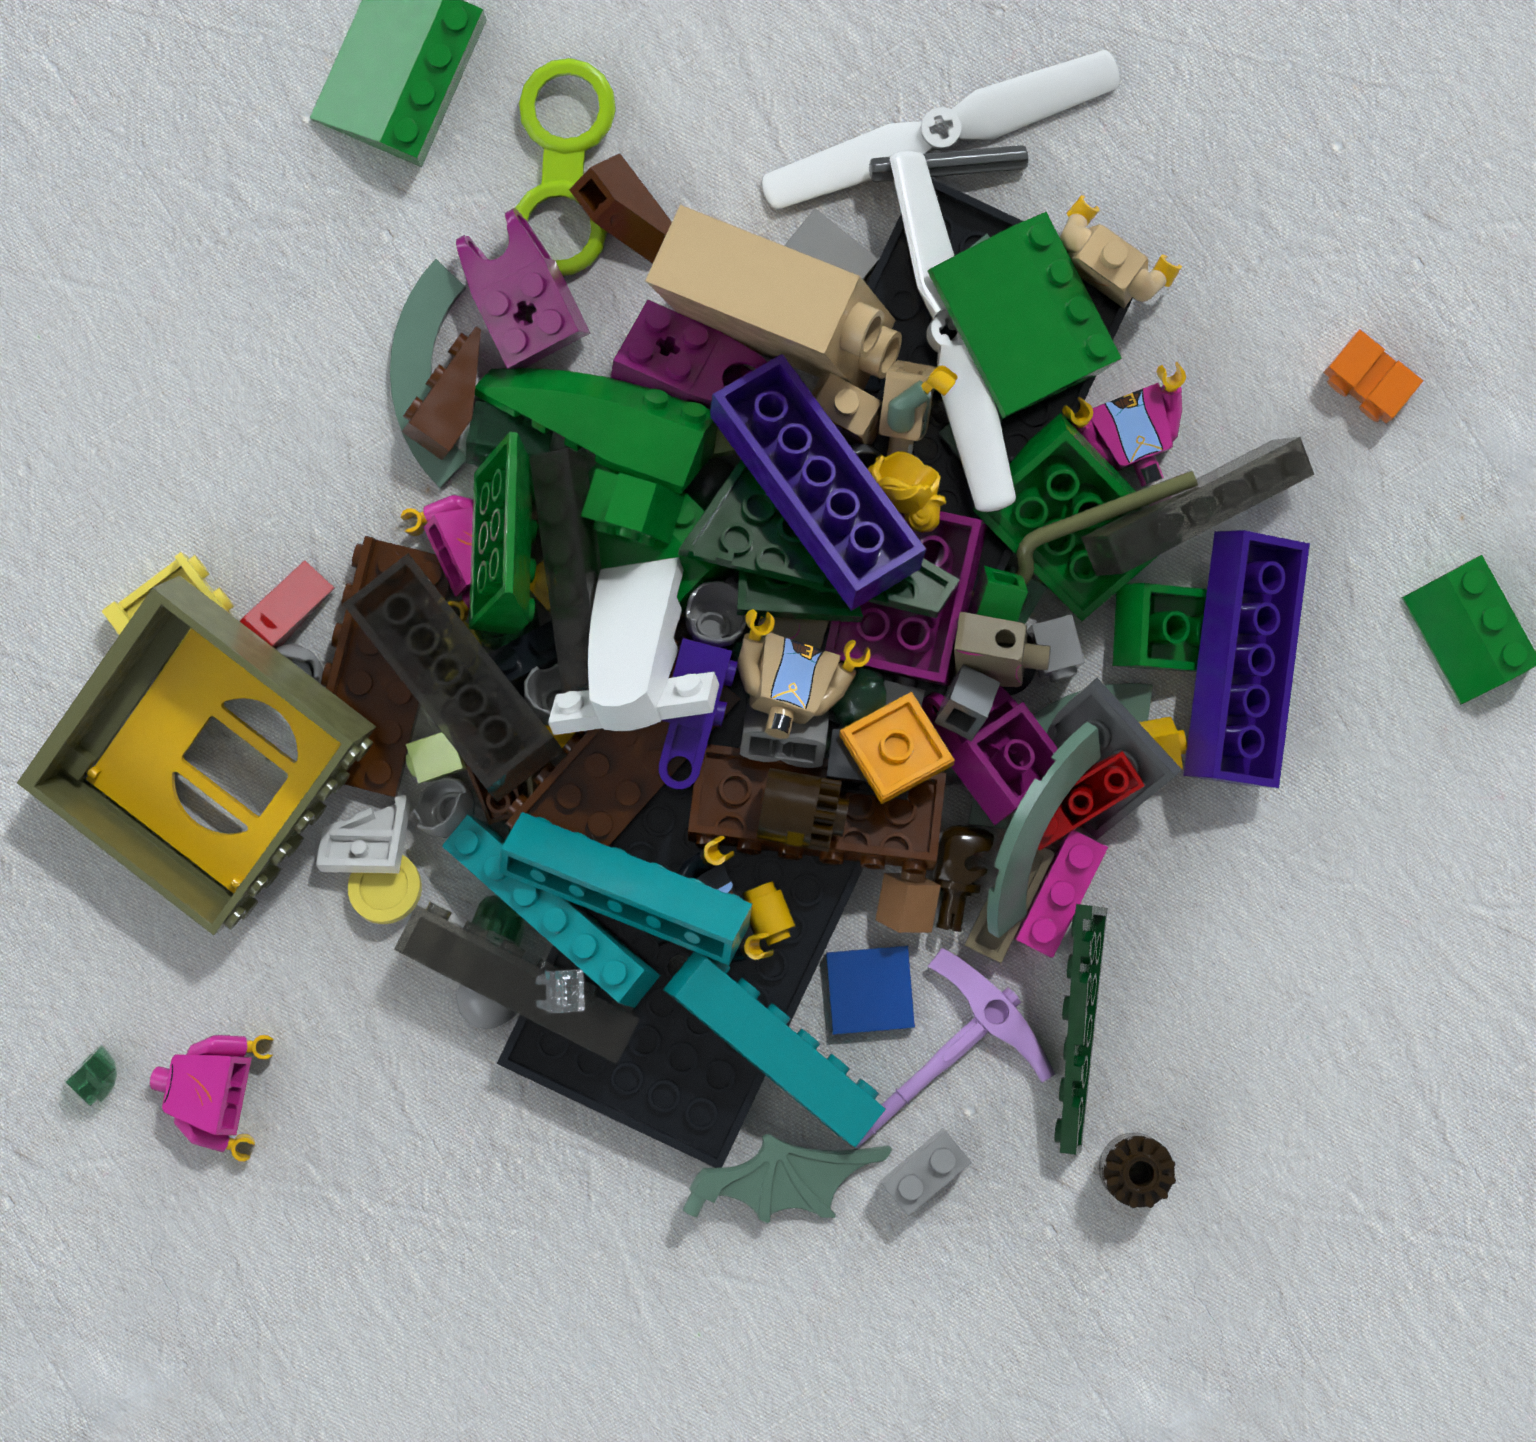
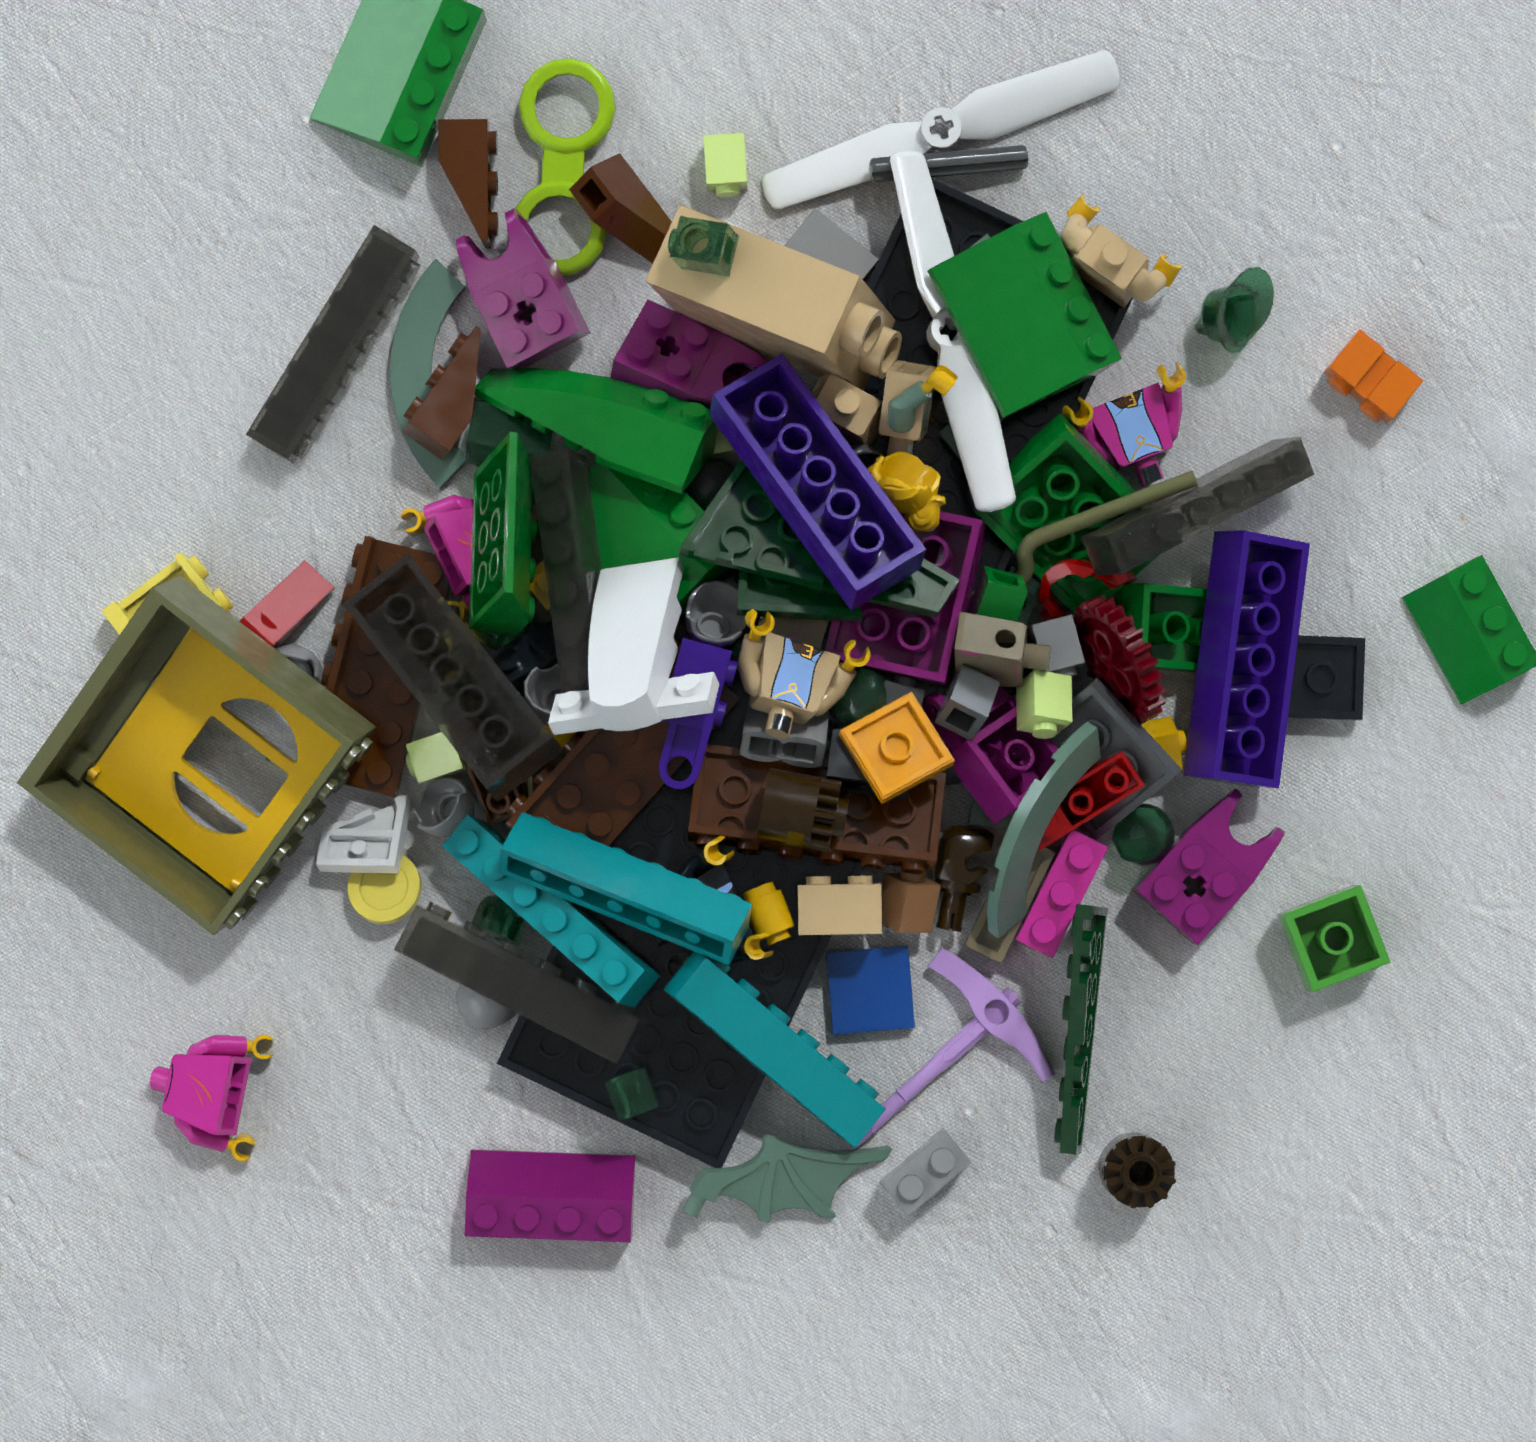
clear green piece [64,1044,117,1106] -> none
clear tile [536,970,585,1014] -> none
green brick [581,468,684,548] -> none
none -> clear smoke brick [246,225,421,464]
none -> reddish brown slope [438,119,499,248]
none -> magenta slope [464,1149,636,1242]
none -> clear green brick [605,1065,660,1122]
none -> clear green brick [668,216,739,277]
none -> yellowish green brick [703,133,748,197]
none -> tan brick [798,876,882,935]
none -> yellowish green brick [1016,669,1073,739]
none -> red helmet [1038,559,1138,622]
none -> dark red gear [1073,595,1166,724]
none -> clear green hair [1112,803,1175,866]
none -> magenta brick [1132,788,1285,945]
none -> clear green piece [1195,267,1274,353]
none -> bright green brick [1277,885,1391,992]
none -> black plate [1288,635,1365,721]

